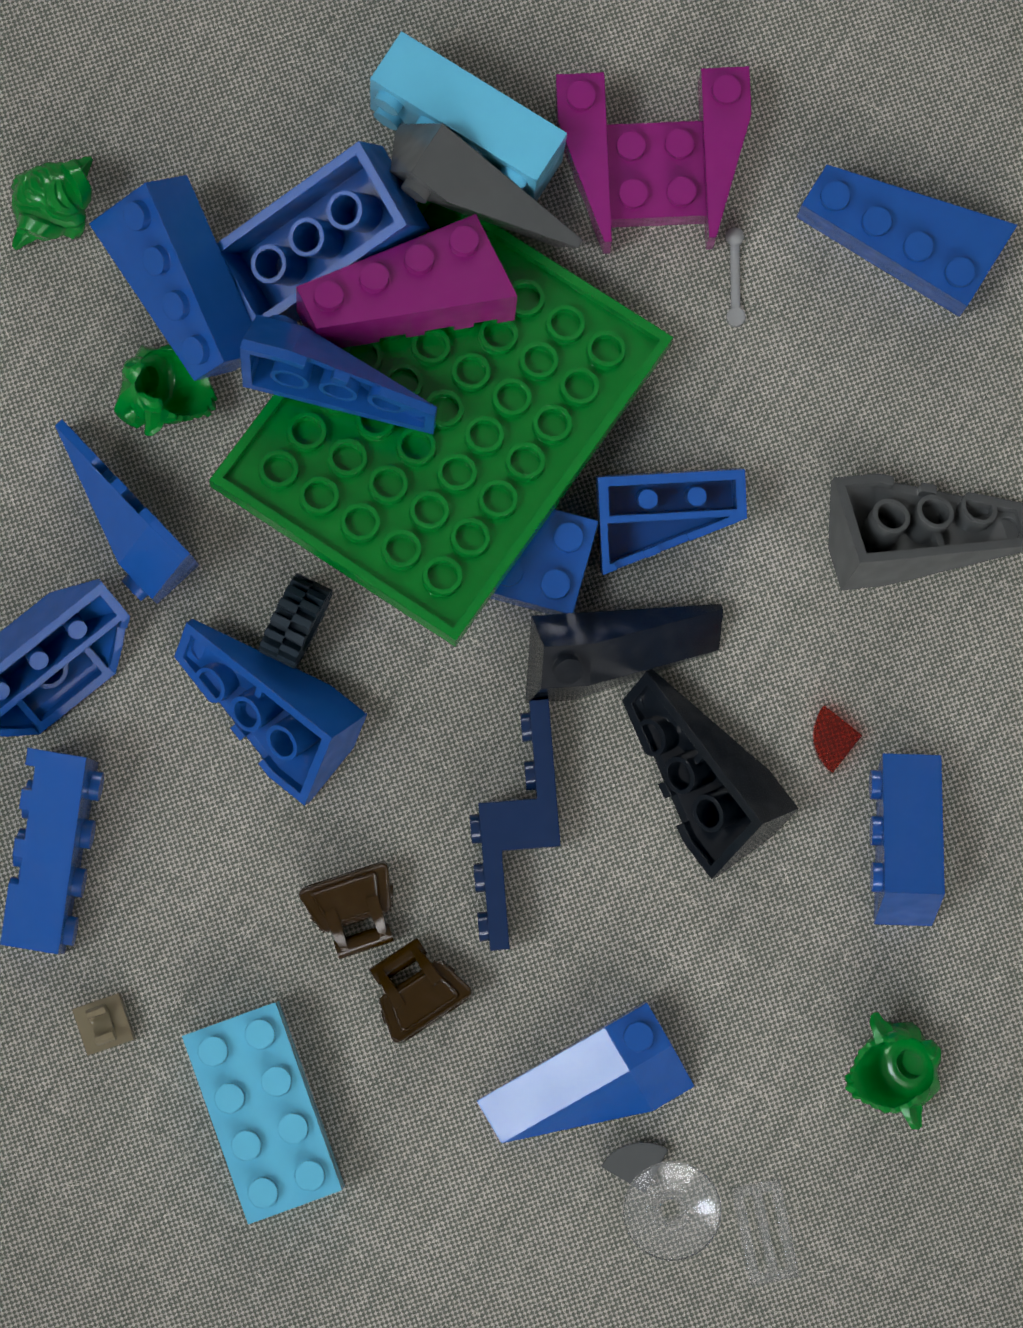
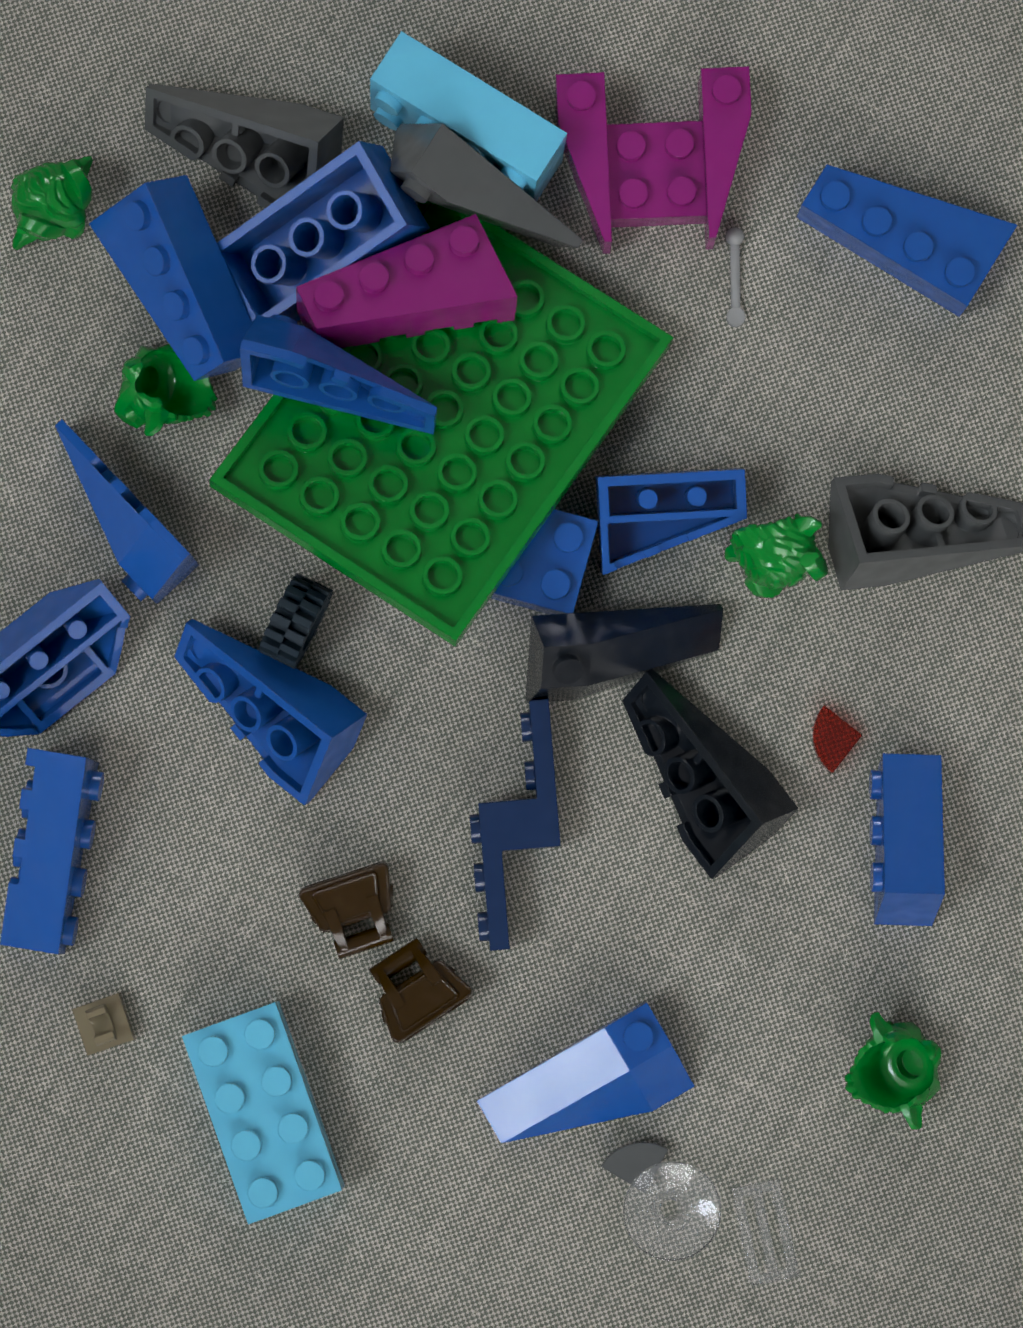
none -> dark grey wedge [144,83,344,208]
none -> green hair [724,514,828,598]

